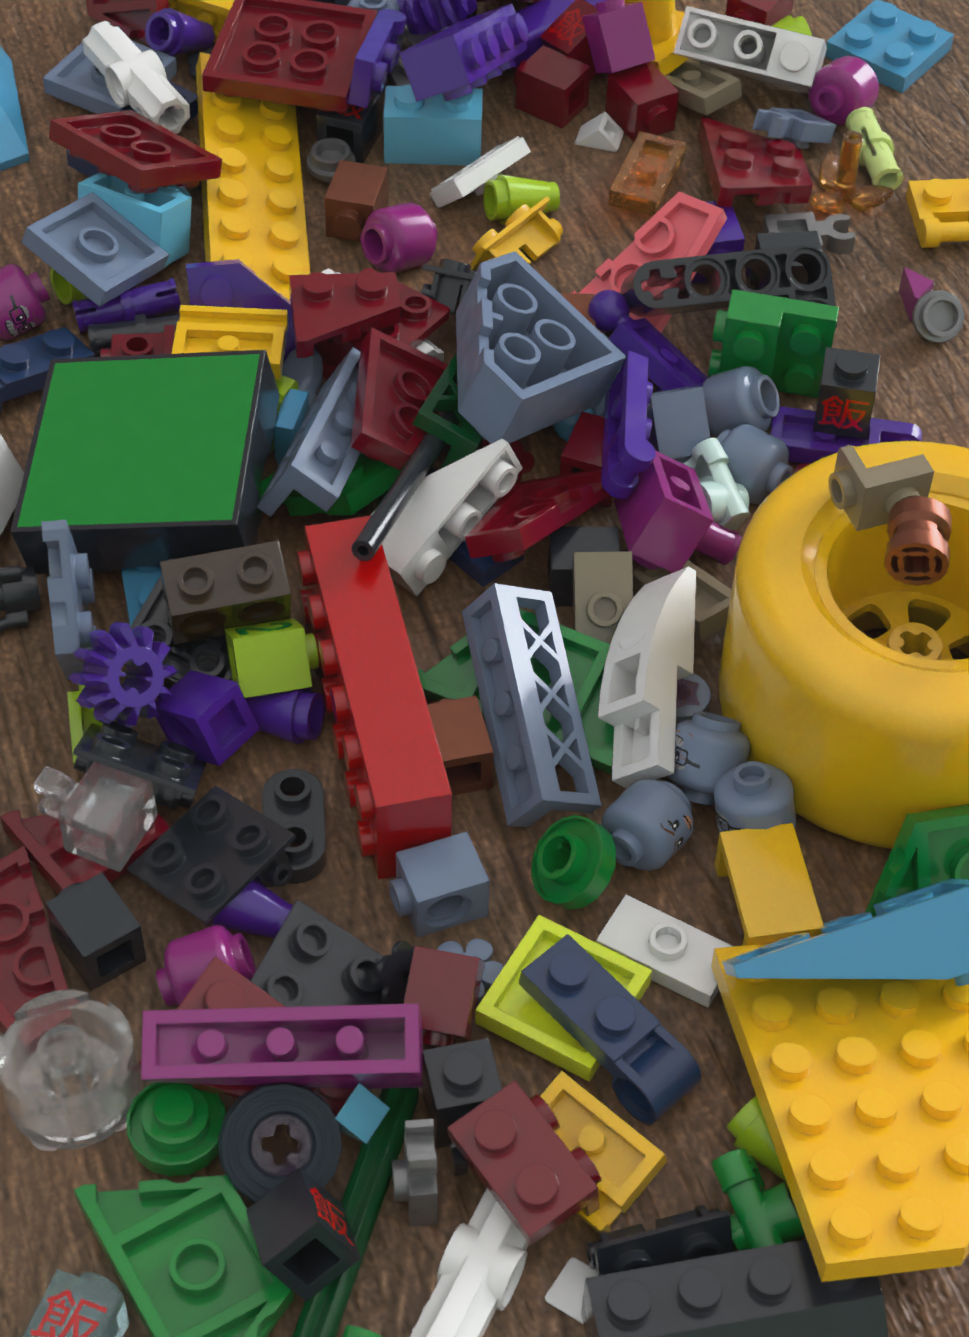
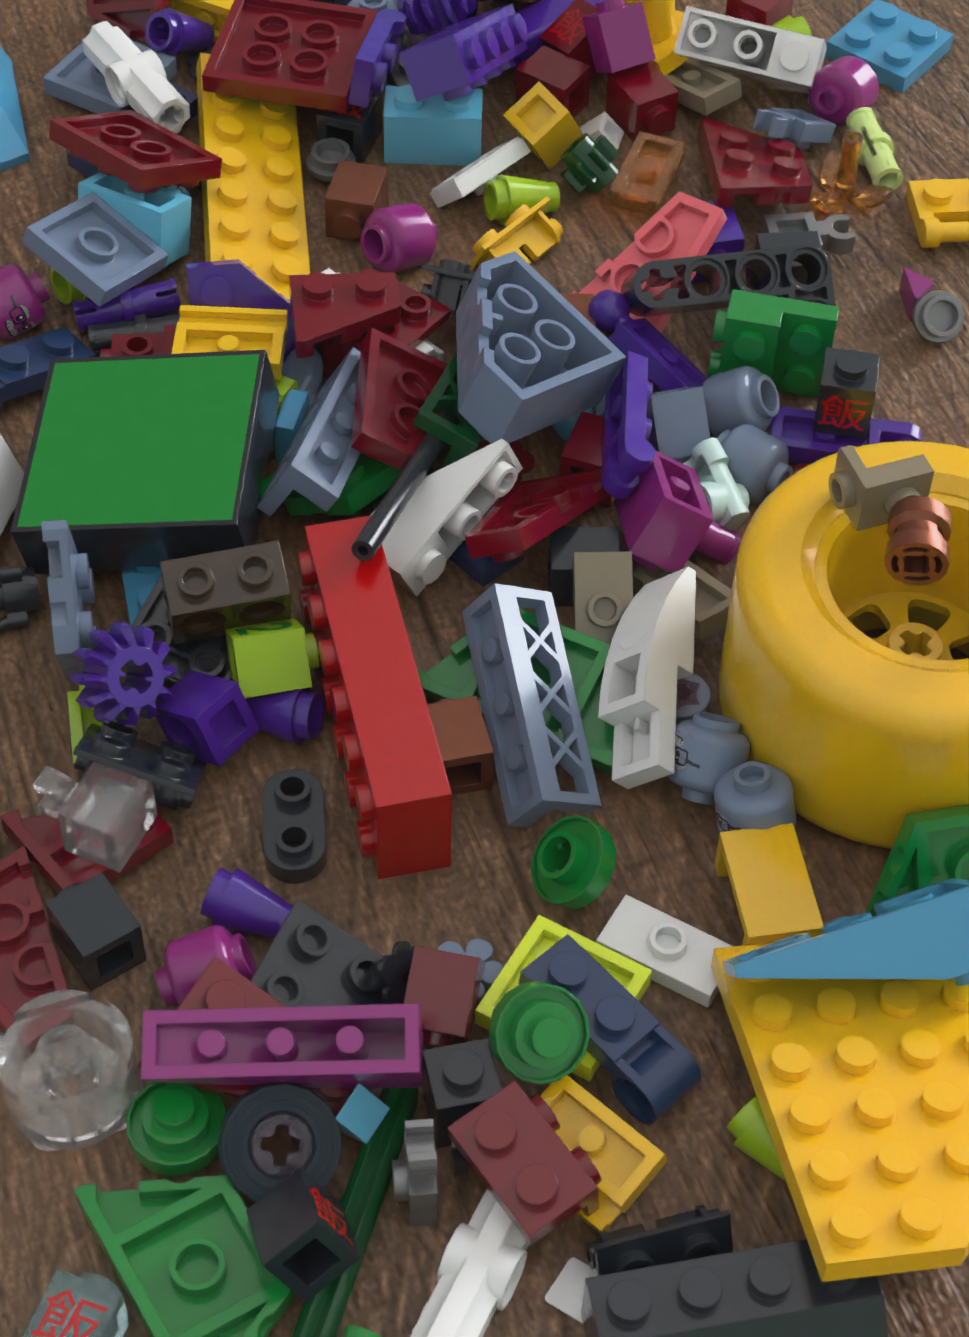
black hinge [126,785,297,925] -> none
sand blue brick [388,831,490,938] -> none
sand blue head [602,779,694,871] -> none
green plate [711,1148,805,1251] -> none
none -> green plate [488,981,590,1084]
none -> yellow brick [503,82,583,170]
none -> dark green gear [560,133,620,195]

